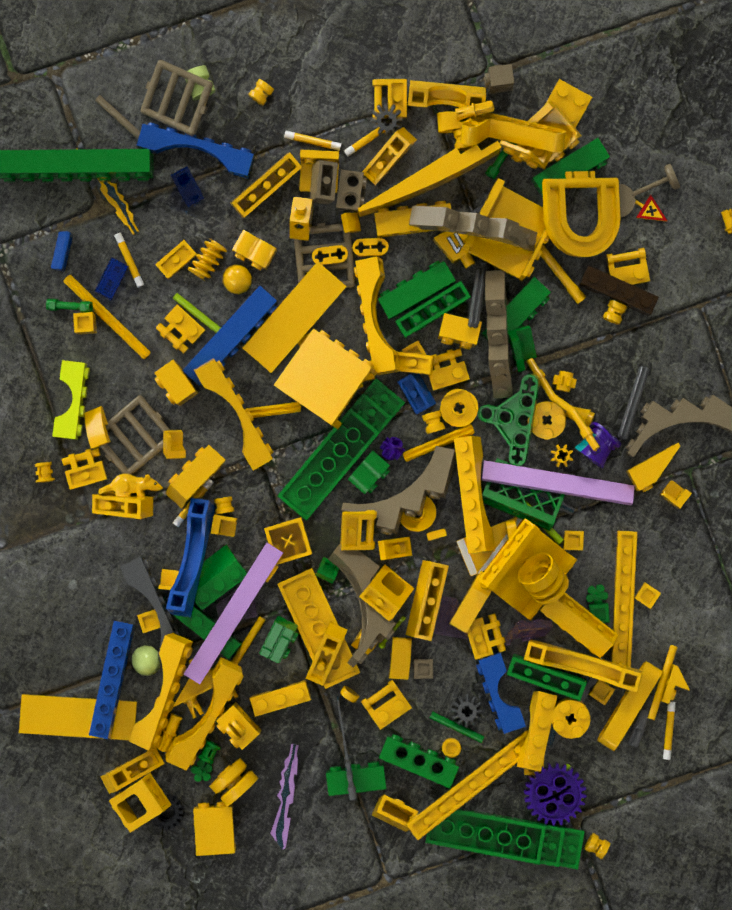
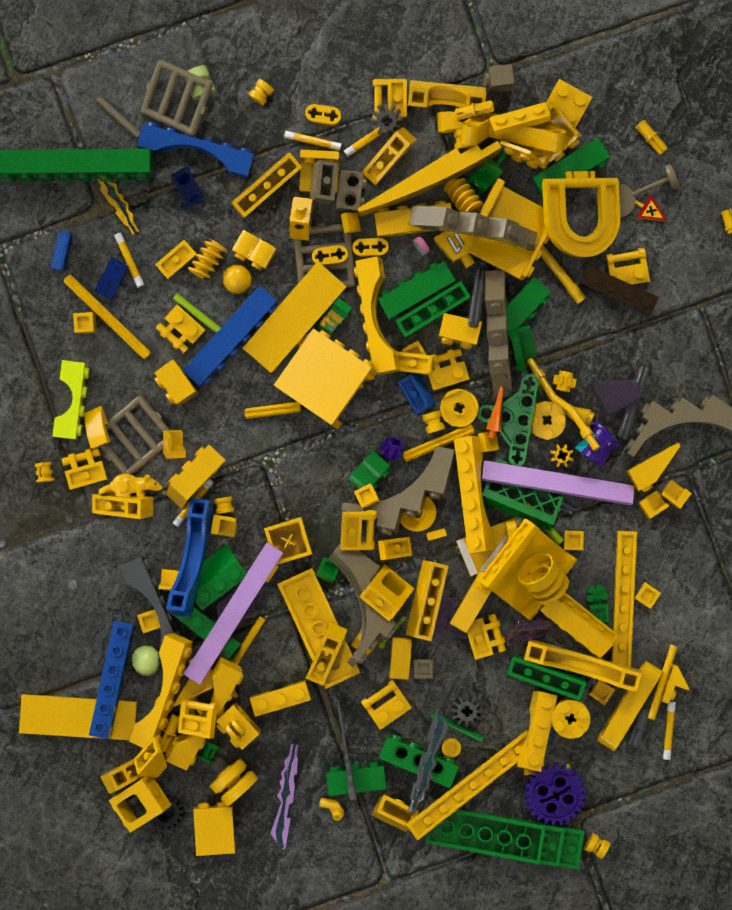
green bar [46,298,93,313] -> none
green plant [191,760,213,782] -> none
yellow arch [194,358,274,471] -> none
green brick [259,616,299,663] -> none
green slope [277,378,406,521] -> none
yellow tile [340,686,360,703] -> none
blue arch [476,652,526,734] -> none
yellow wheel [602,300,627,325] -> none
none -> yellow slope [133,736,167,778]
none -> yellow plate [178,698,219,739]
none -> yellow beam [305,104,341,126]
none -> green leg [318,298,353,336]
none -> yellow arm [319,798,344,821]
none -> yellow tile [354,483,380,510]
none -> dark grey sword [408,709,449,814]
none -> bright pink tile [412,236,429,256]
none -> yellow piece [444,178,483,213]
none -> green slope [466,158,503,197]
none -> yellow tile [478,432,499,453]
none -> orange piece [486,386,504,439]
none -> yellow plate [489,102,551,136]
none -> clear purple wing [592,379,644,416]
none -> yellow axle [635,119,668,155]
none -> yellow panel [637,491,669,519]

